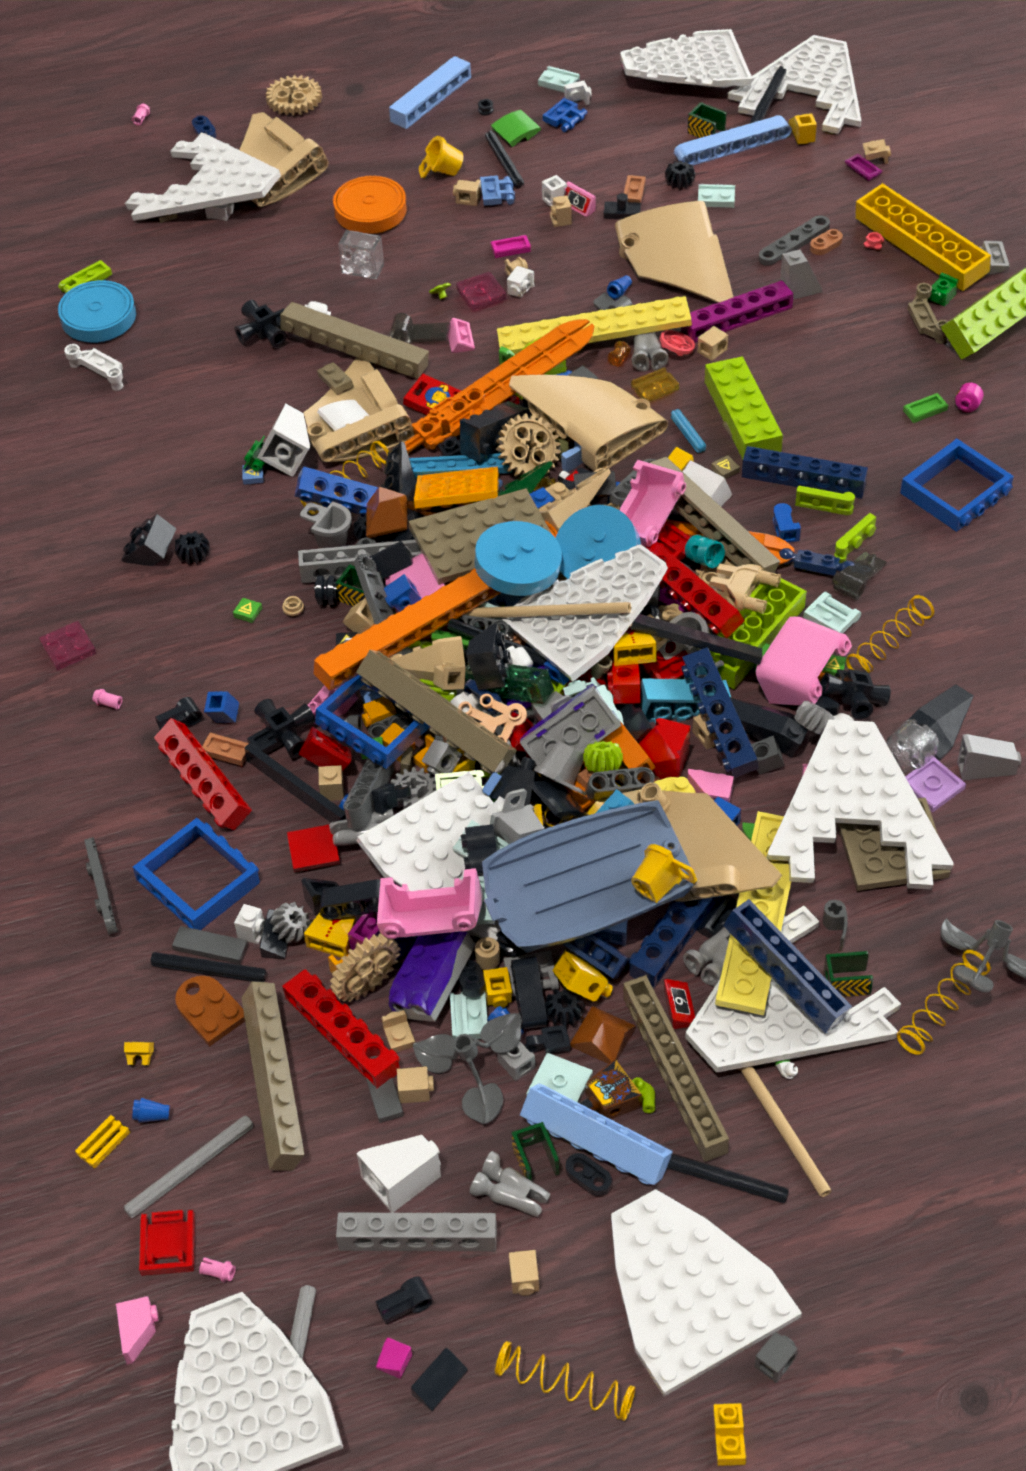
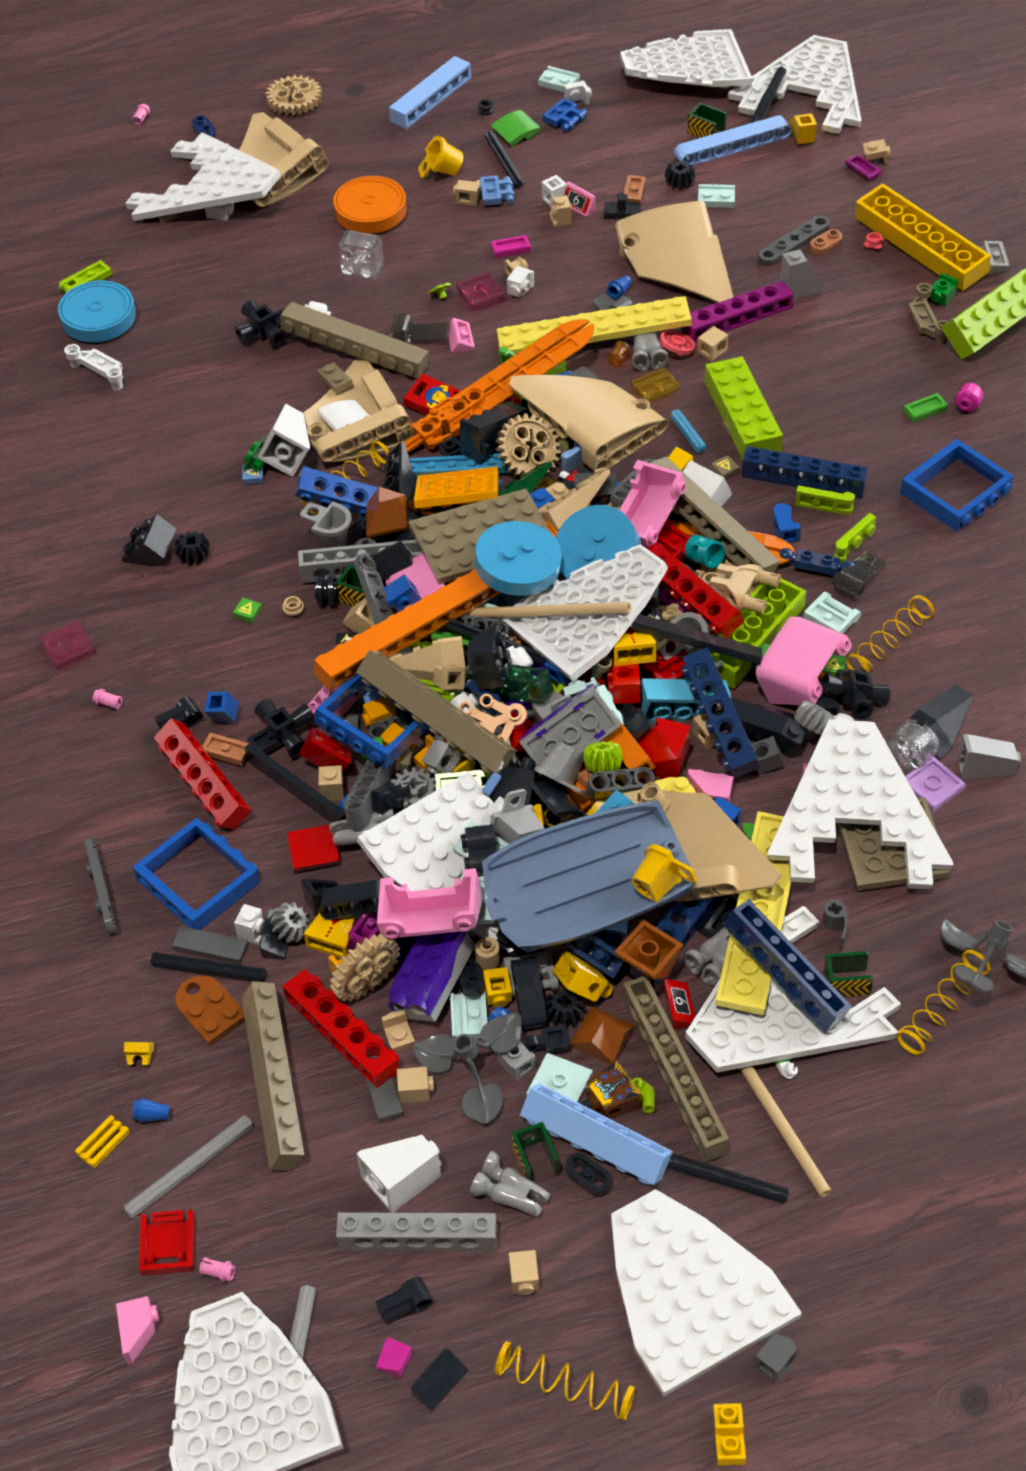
none -> dark orange slope [614,920,683,980]

